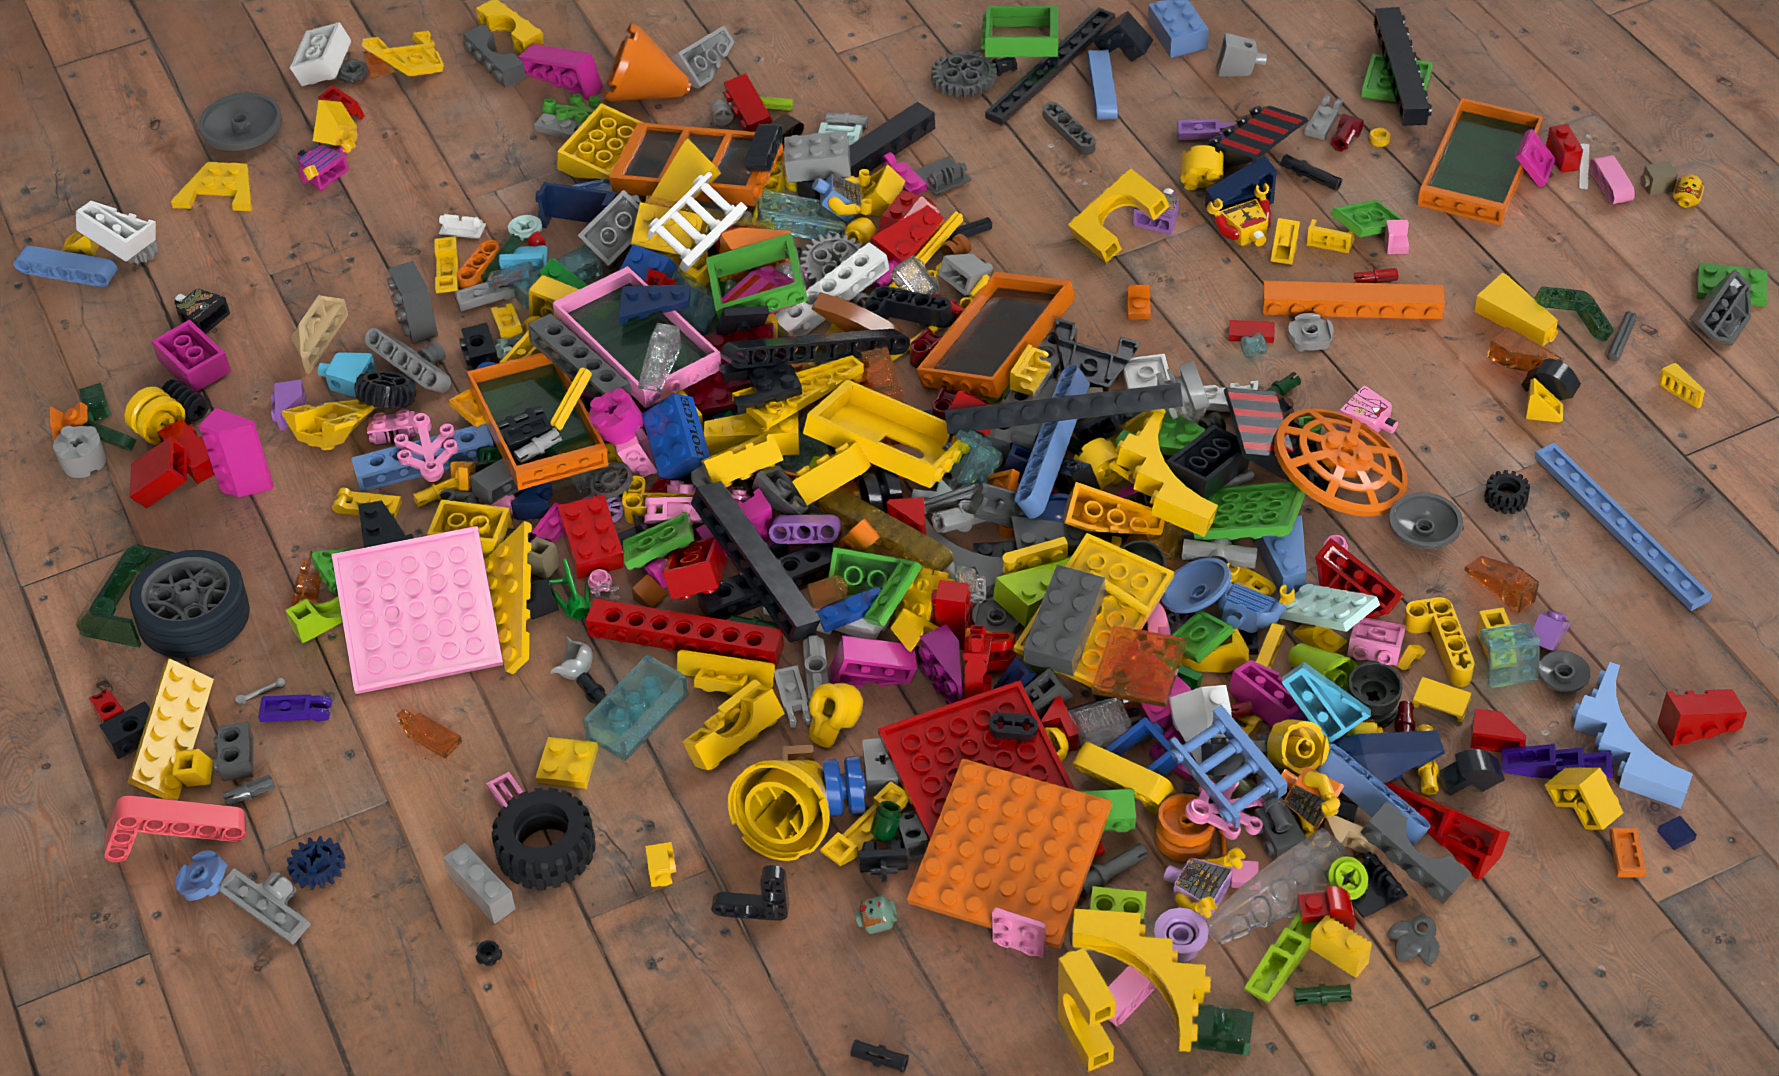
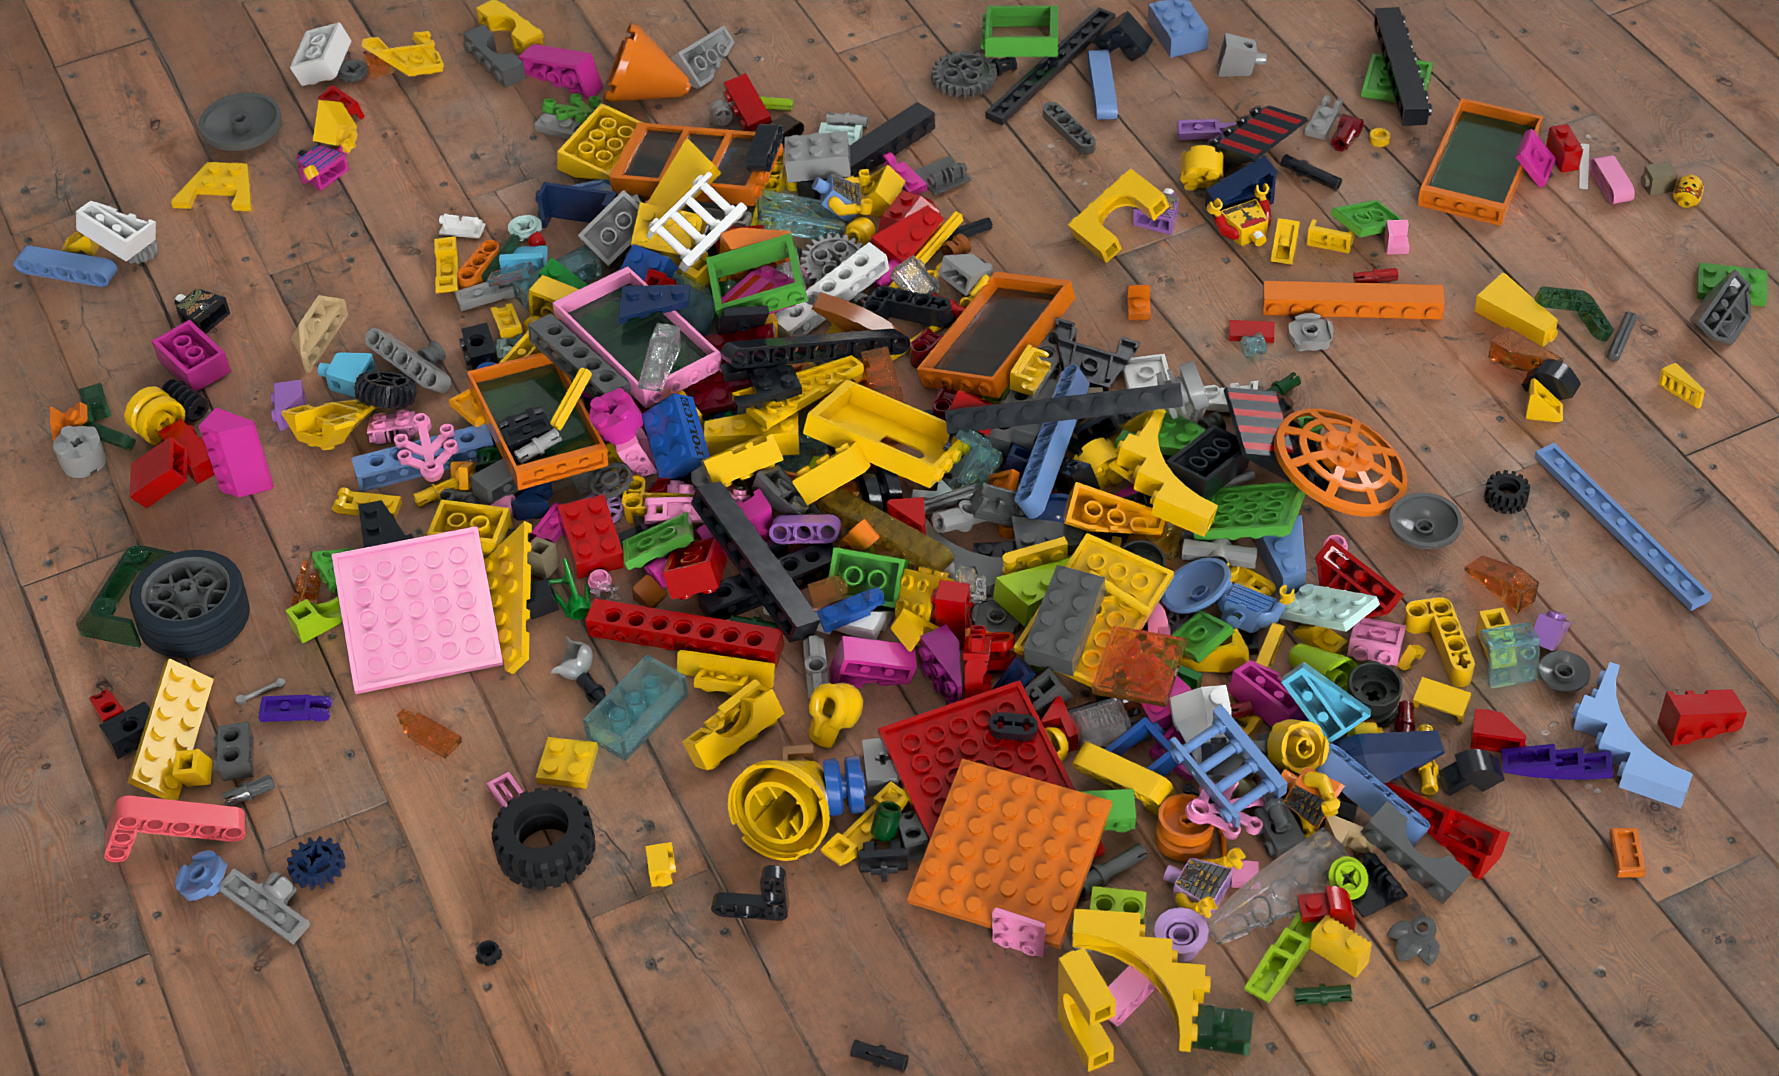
dark grey brick [387,261,438,344] -> none
light grey brick [443,843,516,924] -> none
clear yellow tile [646,195,776,230] -> none
light grey hinge [774,665,811,729] -> none
sand green head [856,896,897,934] -> none
bright green tile [863,559,922,627] -> none
bright pink torso [1338,385,1398,435] -> none
yellow brick [1545,768,1624,830] -> none
clear blue tile [1657,816,1697,850] -> none

